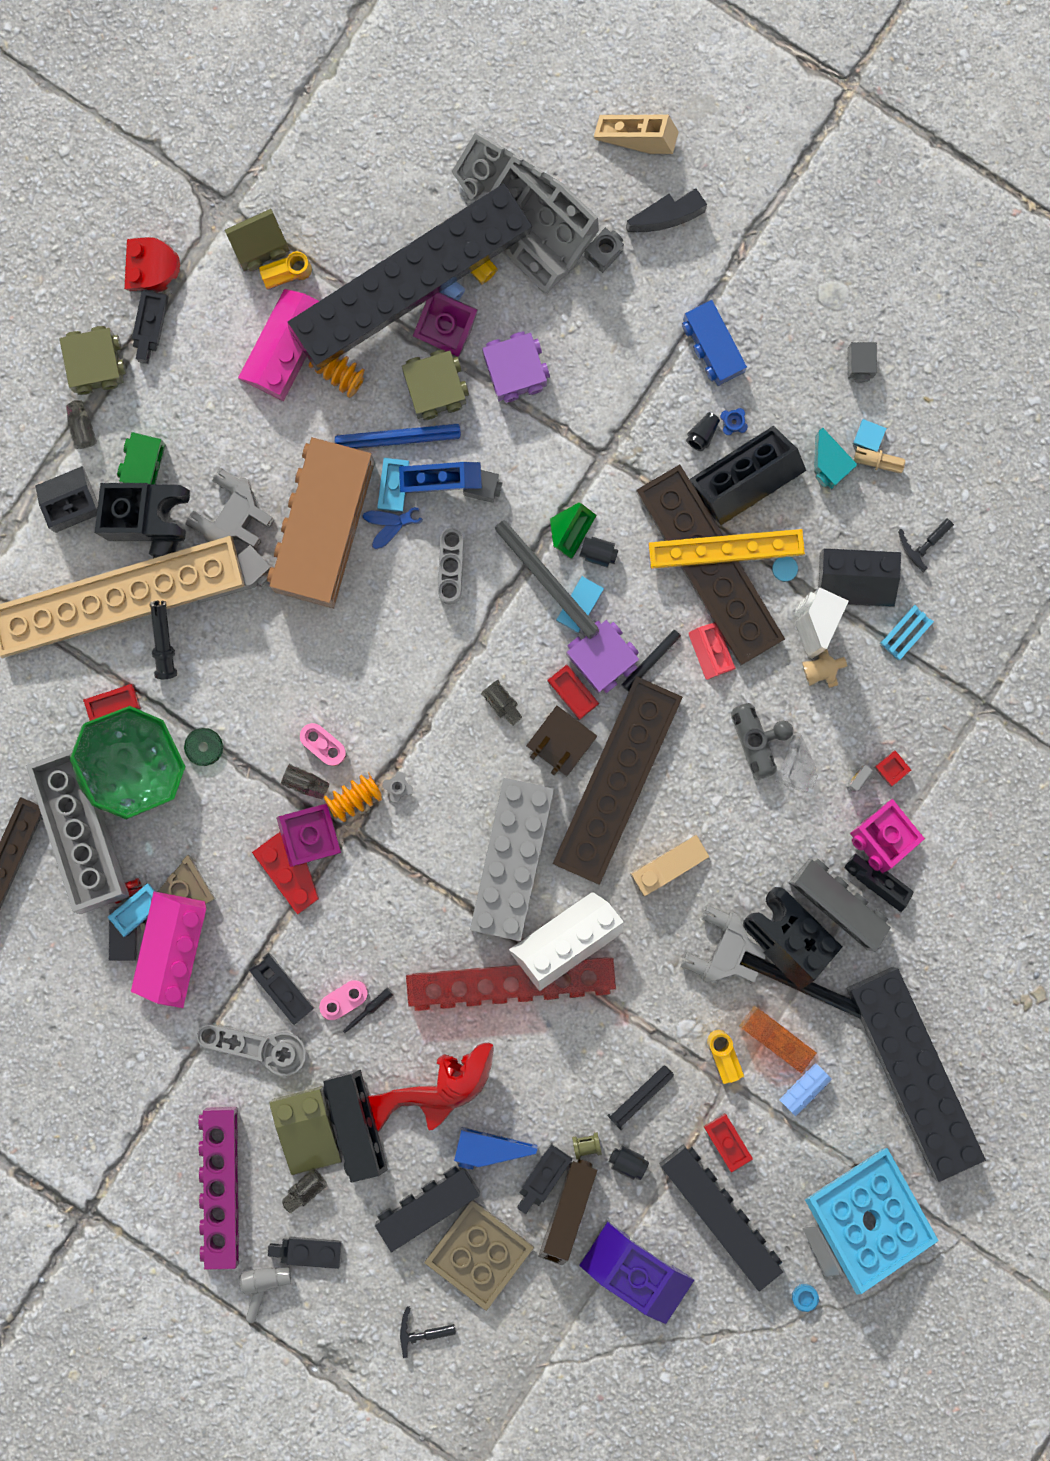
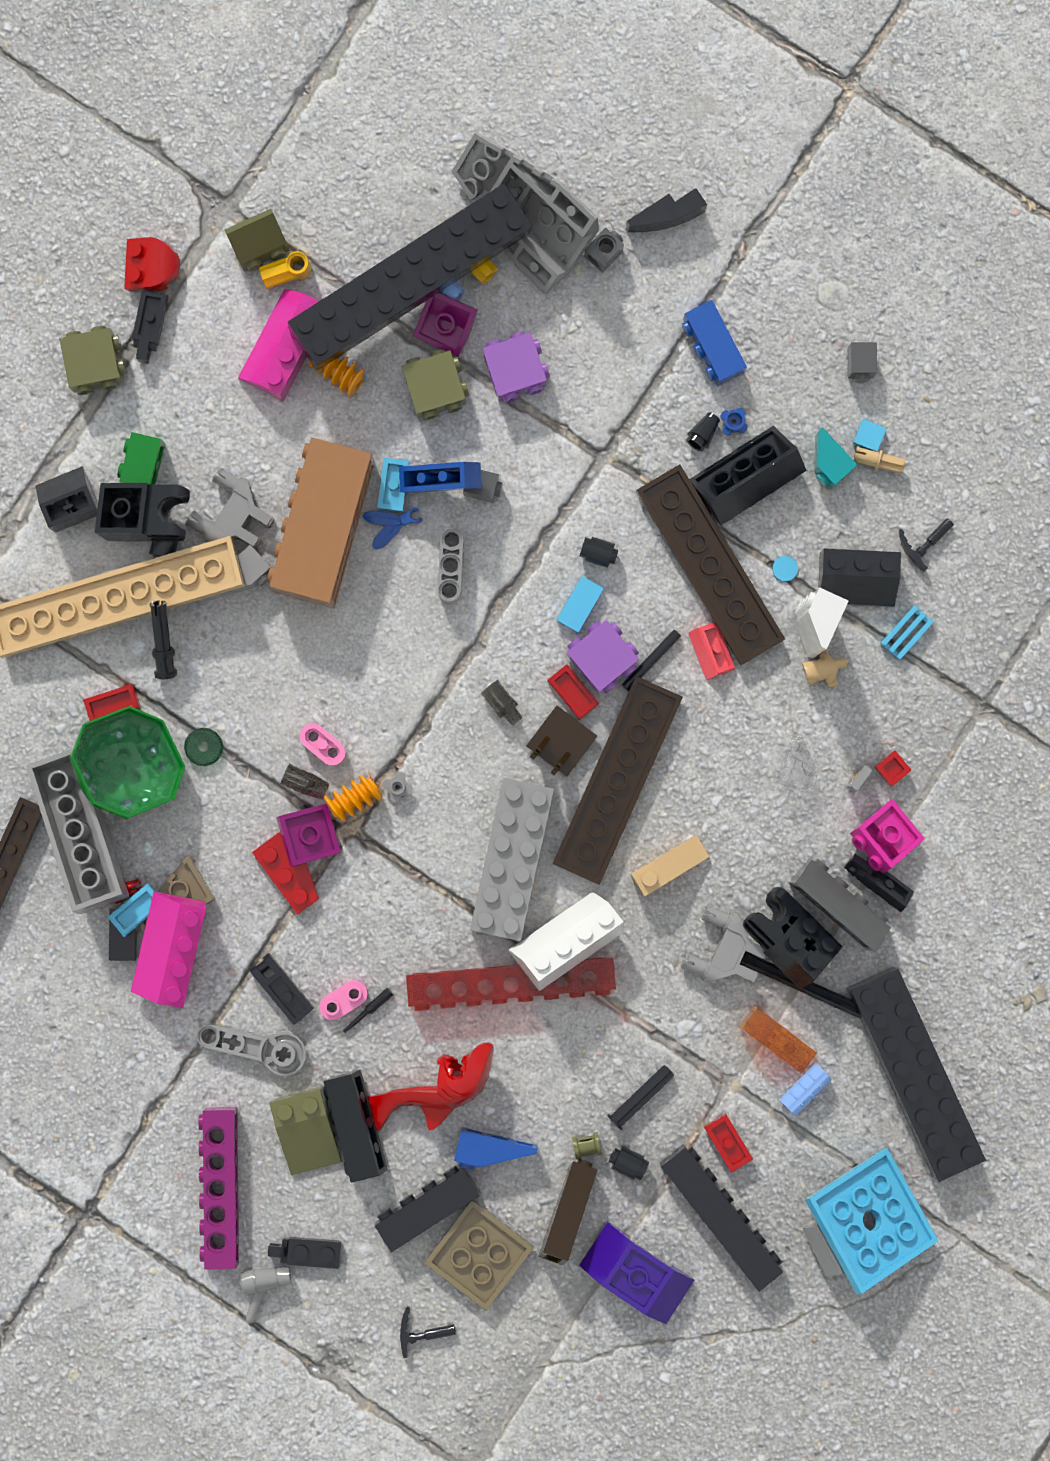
clear smoke hinge [66,400,97,449] -> none
clear smoke hinge [282,1168,328,1213] -> none
blue axle [335,424,461,449] -> none
dark grey axle [495,520,599,639] -> none
black hinge [517,1143,573,1214] -> none
green slope [550,502,597,559] -> none
tan slope [594,115,679,154] -> none
yellow tile [648,529,805,569] -> none
yellow piece [707,1030,744,1084] -> none
dark grey piece [731,703,793,780] -> none
dark azure tile [792,1284,819,1312] -> none

